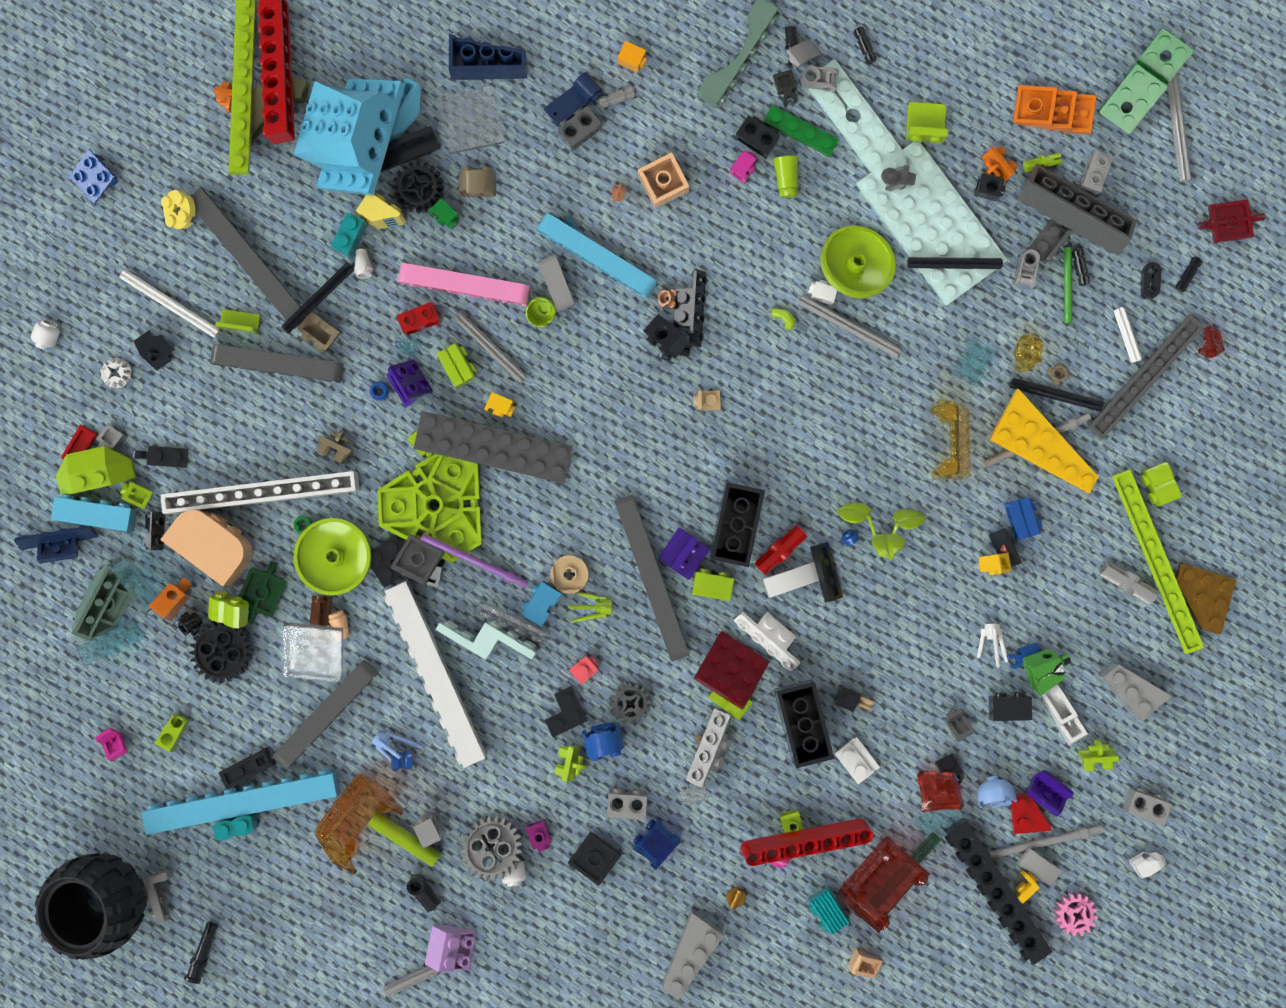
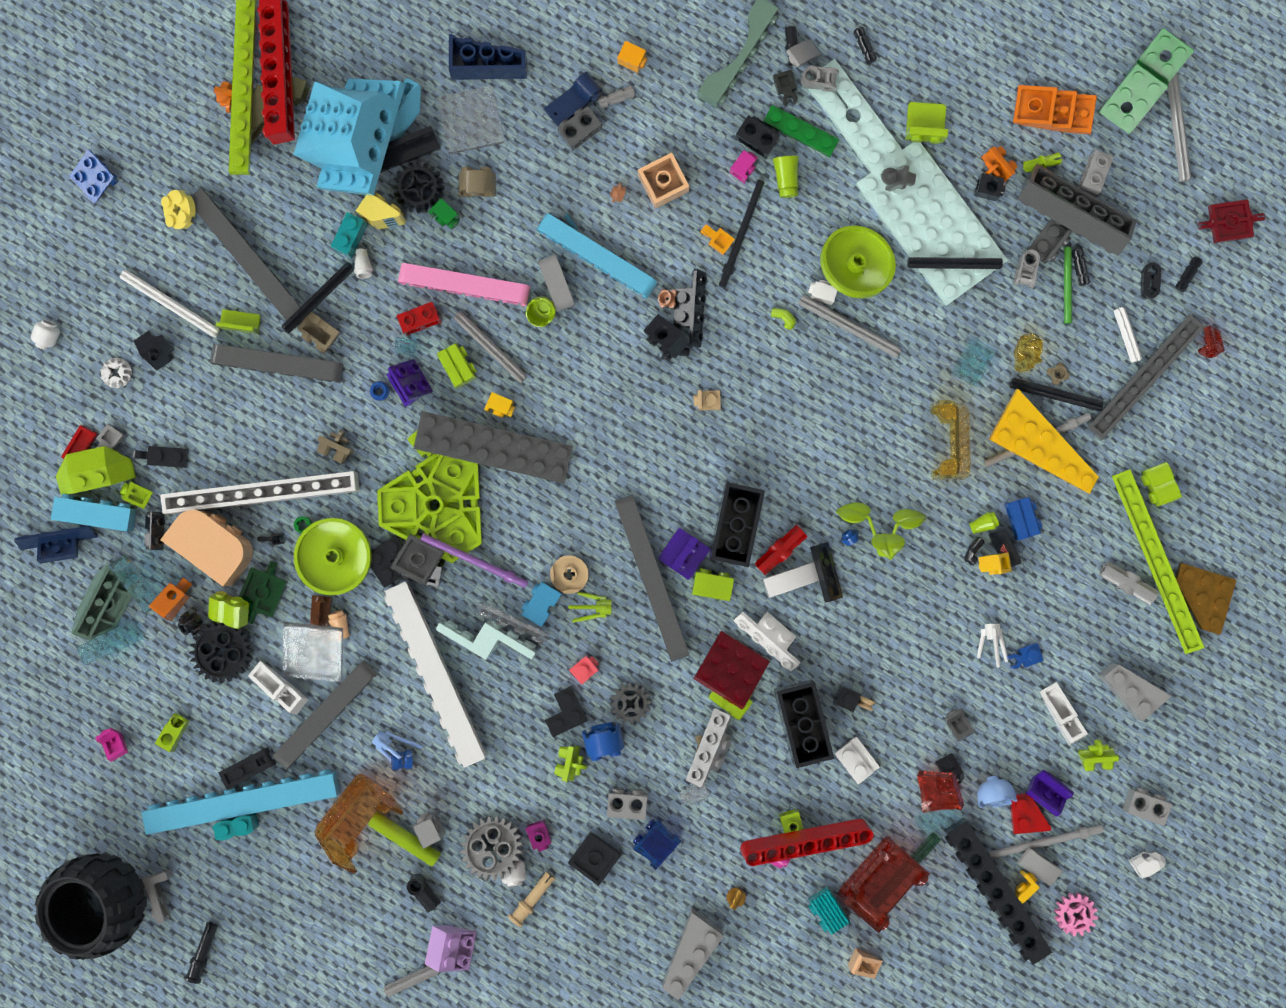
black brick [988,692,1032,721] -> none
bright green torso [1022,649,1071,696] -> none
none -> white slope [248,661,309,715]
none -> black hand [257,533,285,545]
none -> tan pin [508,871,555,927]
none -> light orange plate [700,224,735,255]
none -> black bar [719,180,765,289]
none -> black arm [964,537,985,566]
none -> lime cone [969,511,1000,534]

